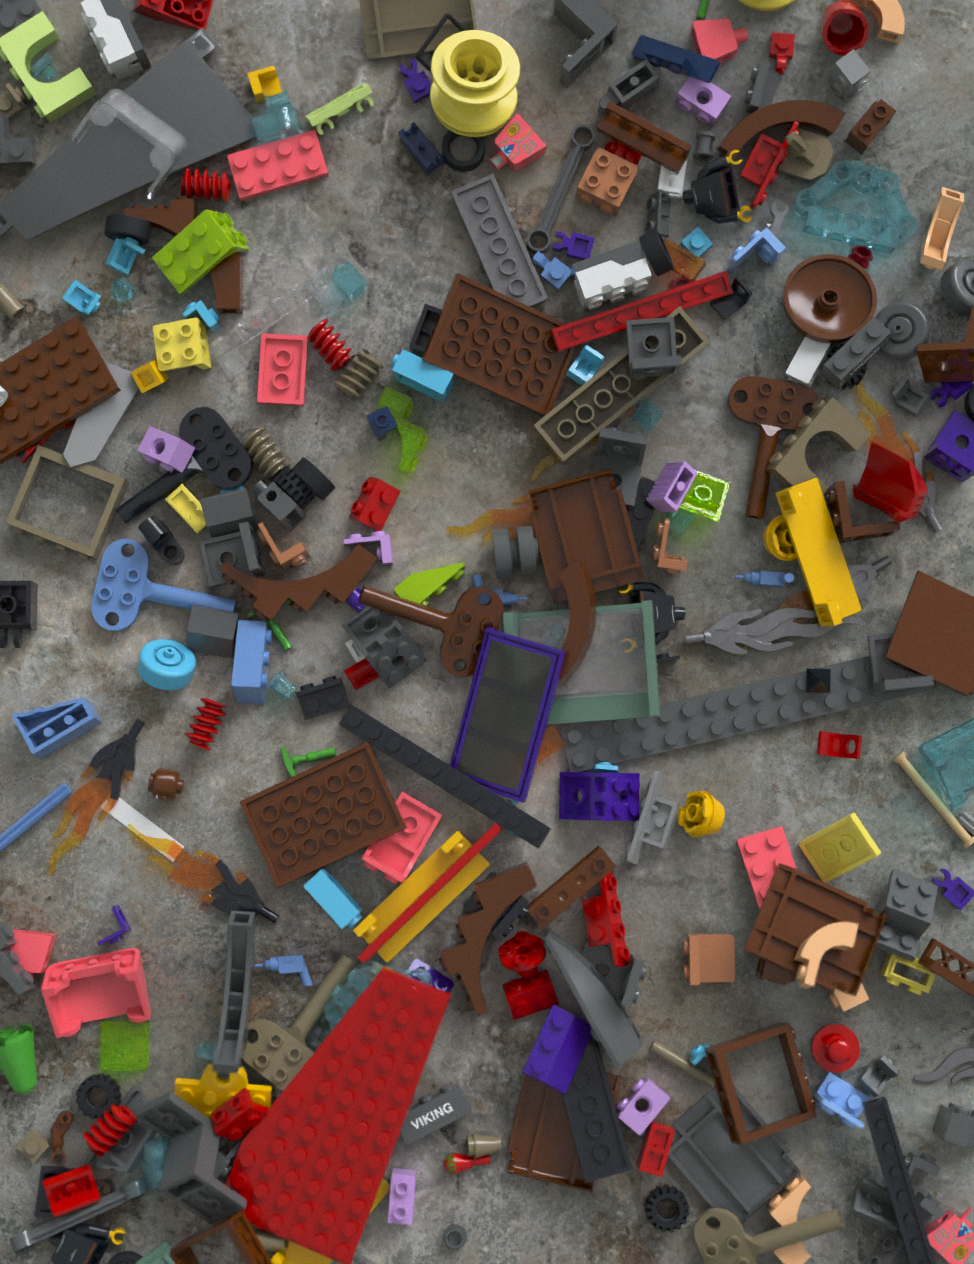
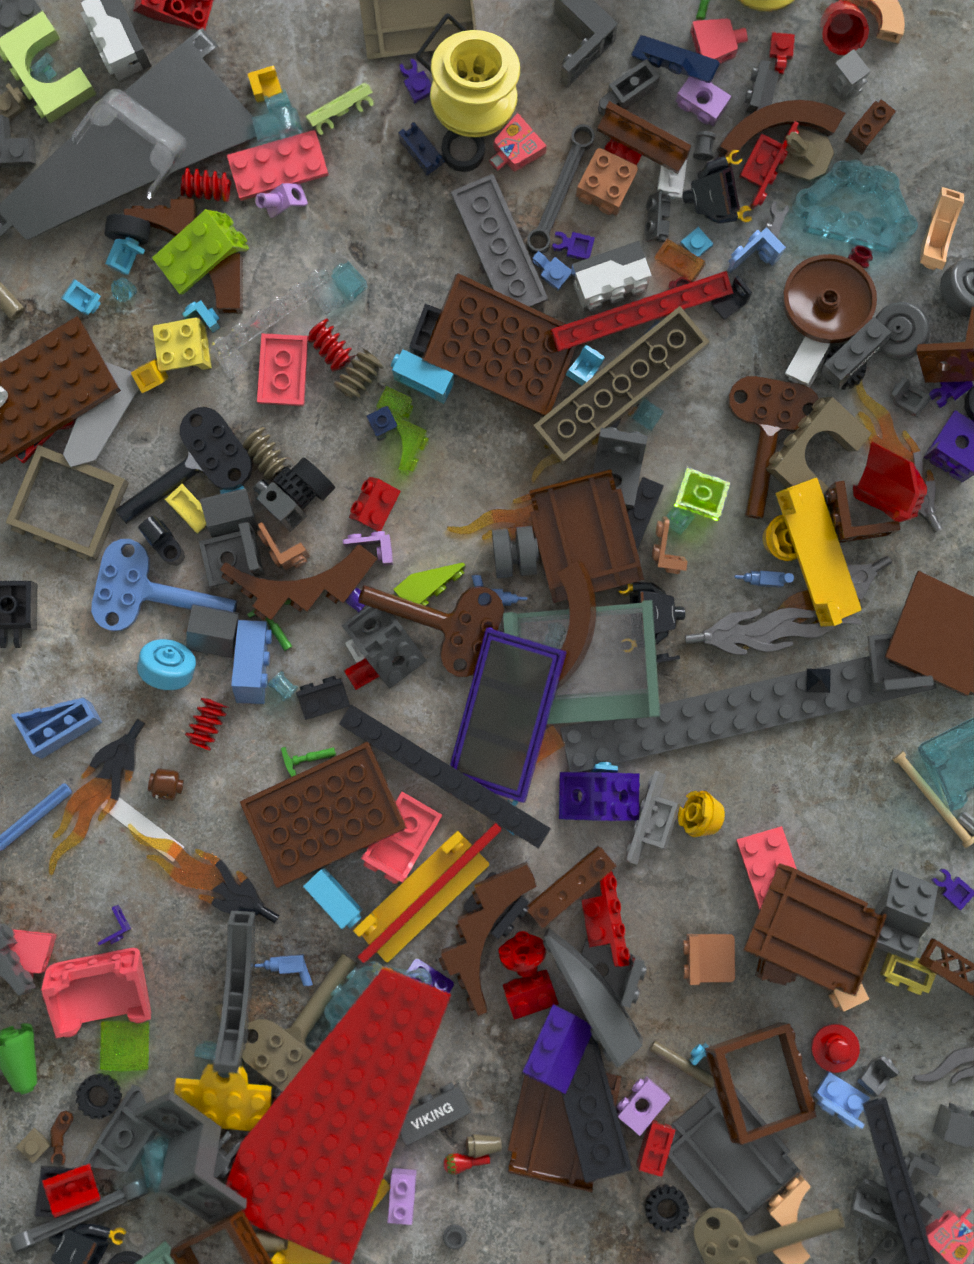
red piece [83,1104,137,1158] -> none
lavender brick [137,426,195,473] -> none
red bracket [211,1088,269,1142] -> none
dark grey bracket [626,317,682,379] -> none
black tyre [639,229,675,277] -> none
lavender brick [646,461,698,513] -> none
light nougat arch [794,922,858,989] -> none
light yellow plate [798,812,881,883] -> none
red bracket [817,731,862,759] -> none
none -> lavender bracket [255,183,308,218]

